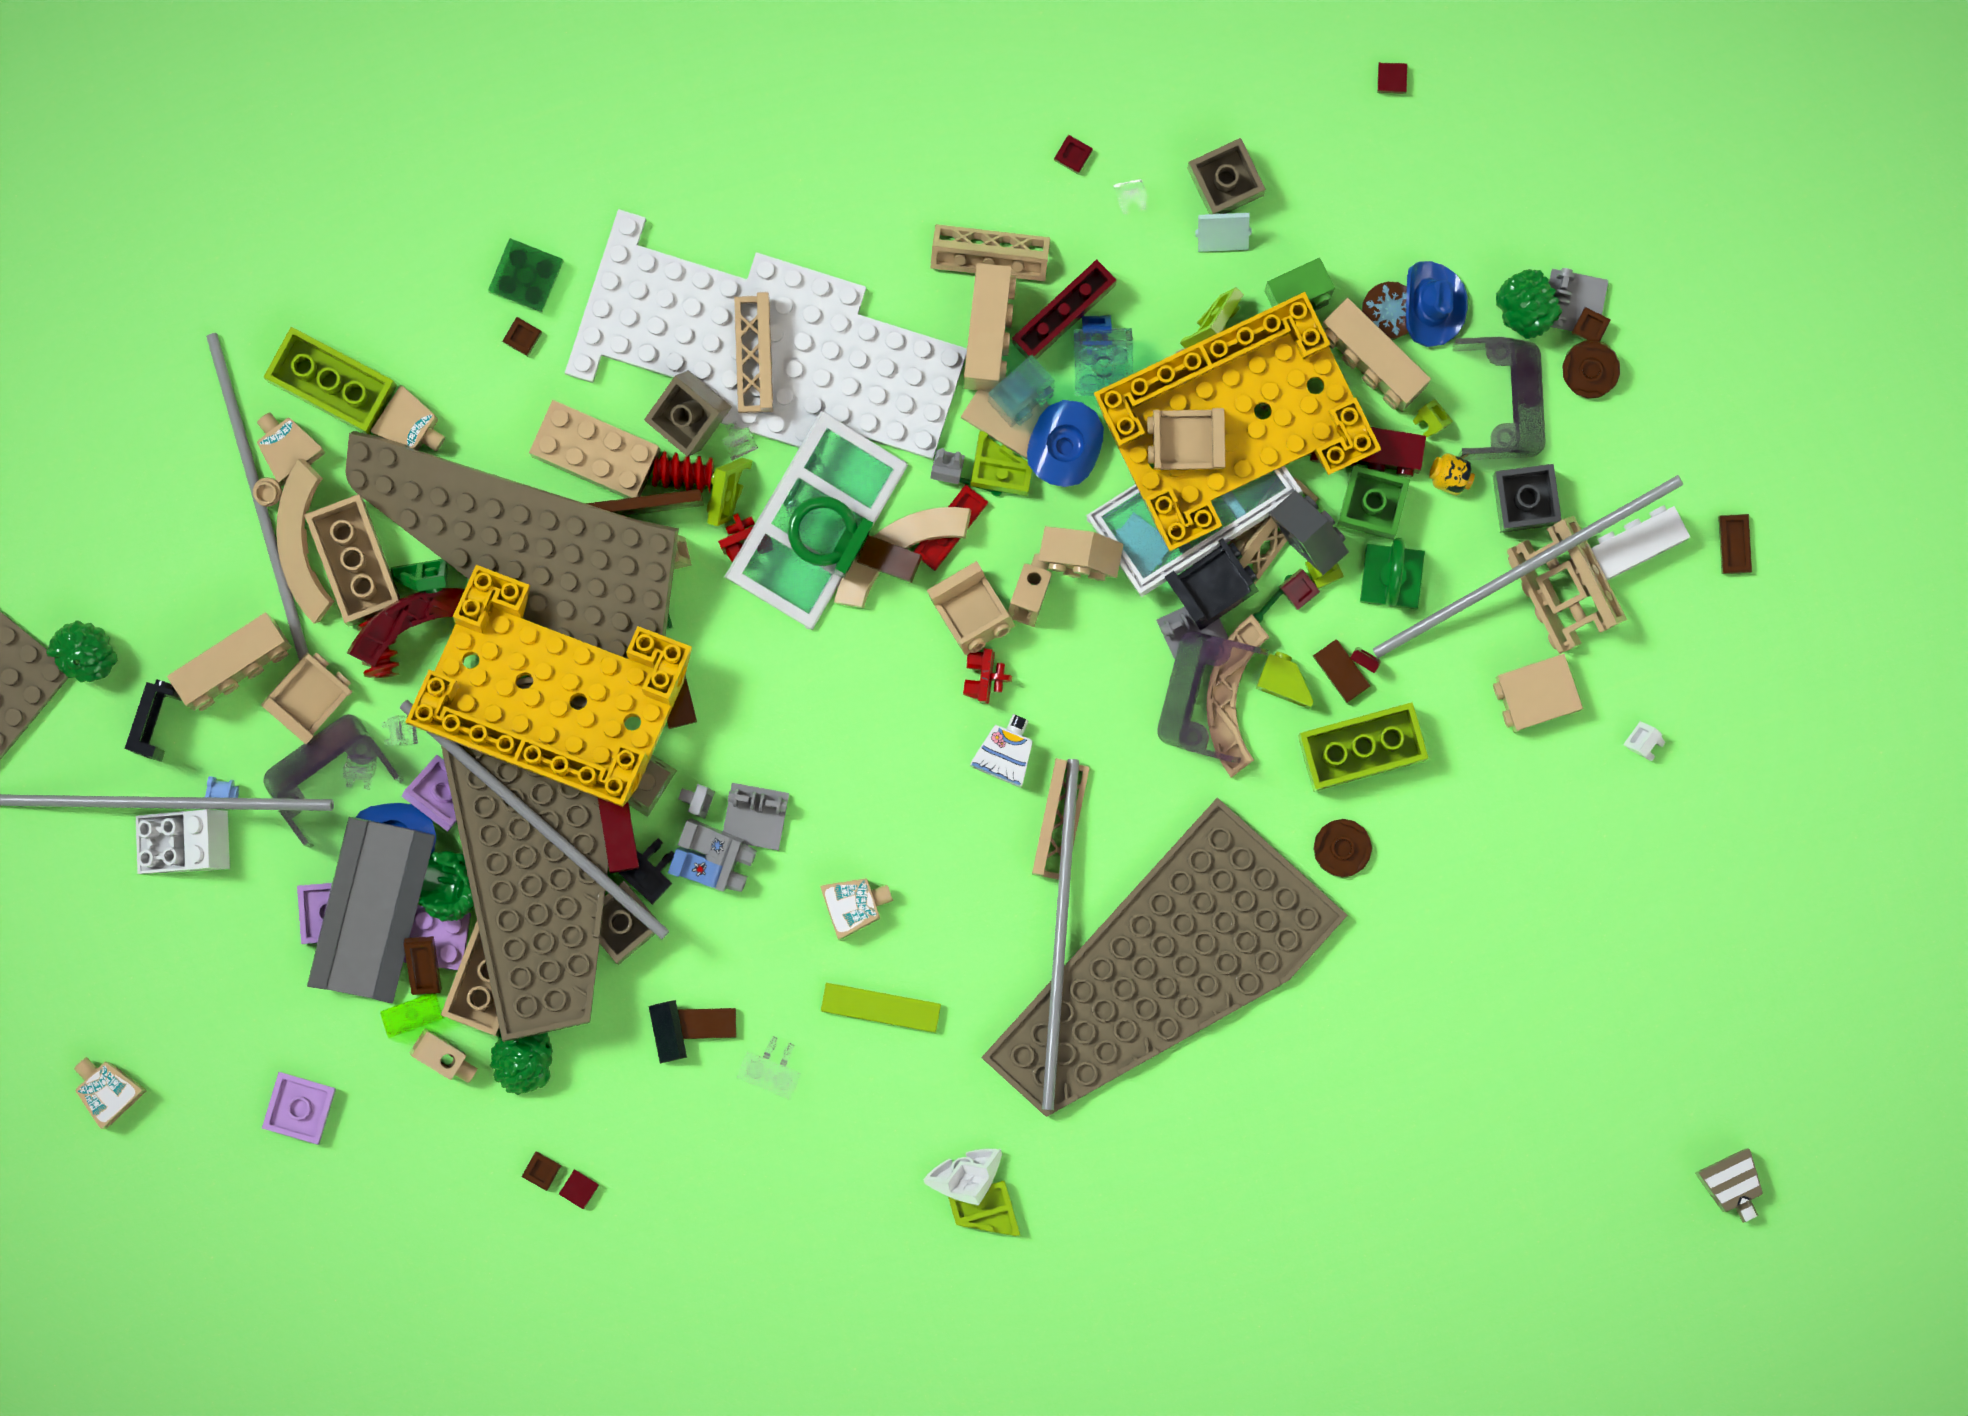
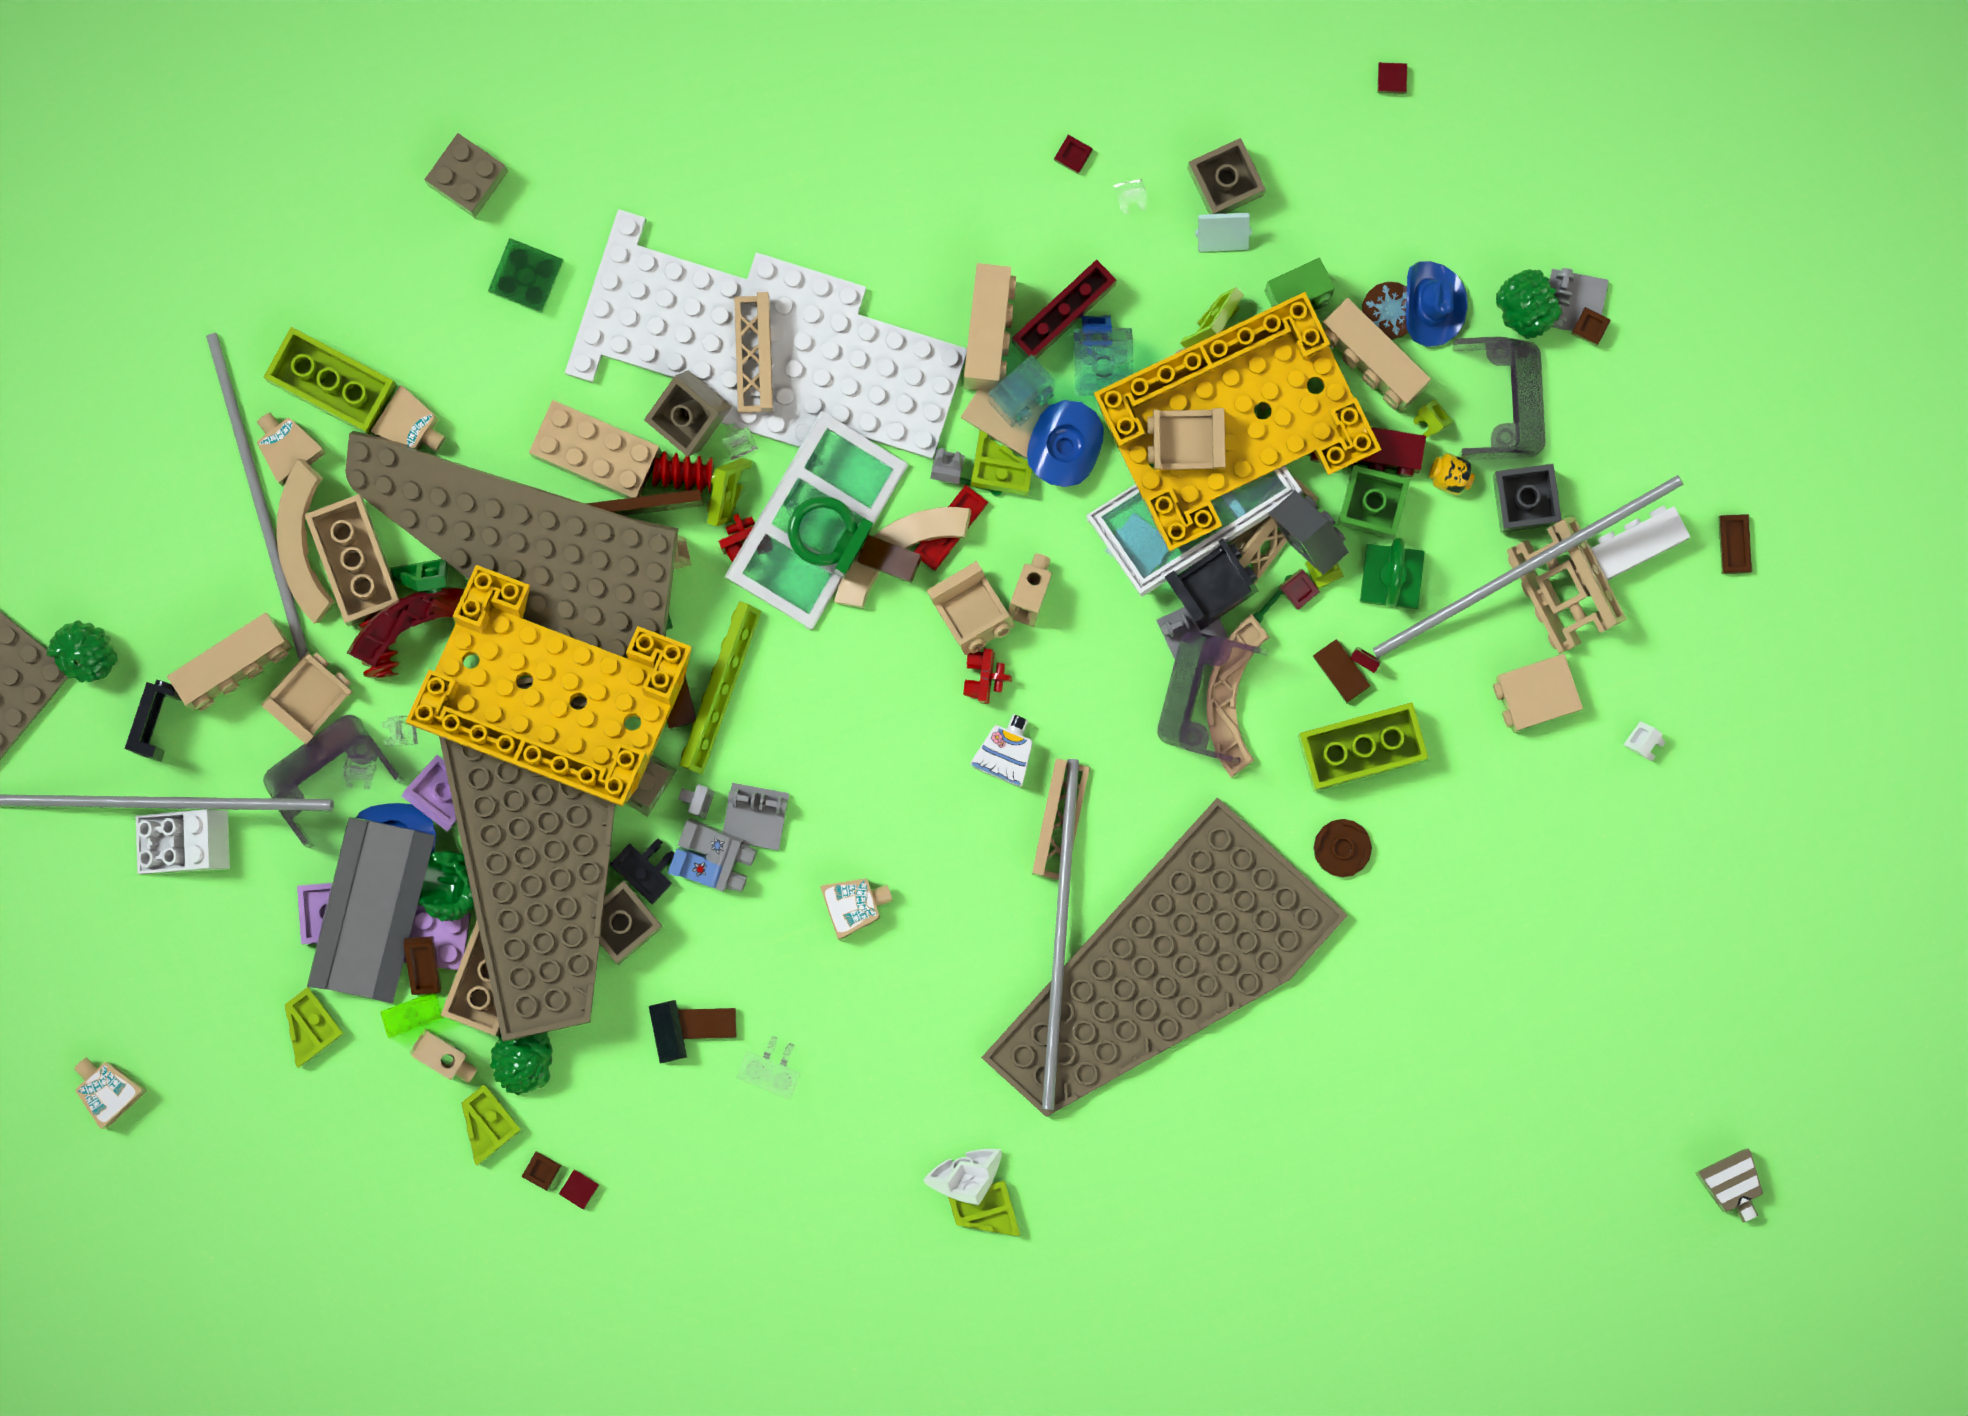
light blue brick [205,776,239,798] -> none
tan plate [253,477,282,507] -> none
lavender plate [262,1072,336,1145] -> none
light grey piece [400,700,669,940] -> none
reddish brown tile [502,317,542,357] -> none
dark red tile [597,797,639,873] -> none
lime tile [821,982,941,1033] -> none
tan fence [930,224,1050,281] -> none
tan brick [1038,526,1124,581] -> none
lime slope [1255,651,1314,709] -> none
reddish brown tile [1562,340,1620,398] -> none
none -> lime wing [284,987,344,1068]
none -> dark tan brick [424,133,508,218]
none -> lime wing [461,1084,522,1166]
none -> lime plate [679,601,762,775]

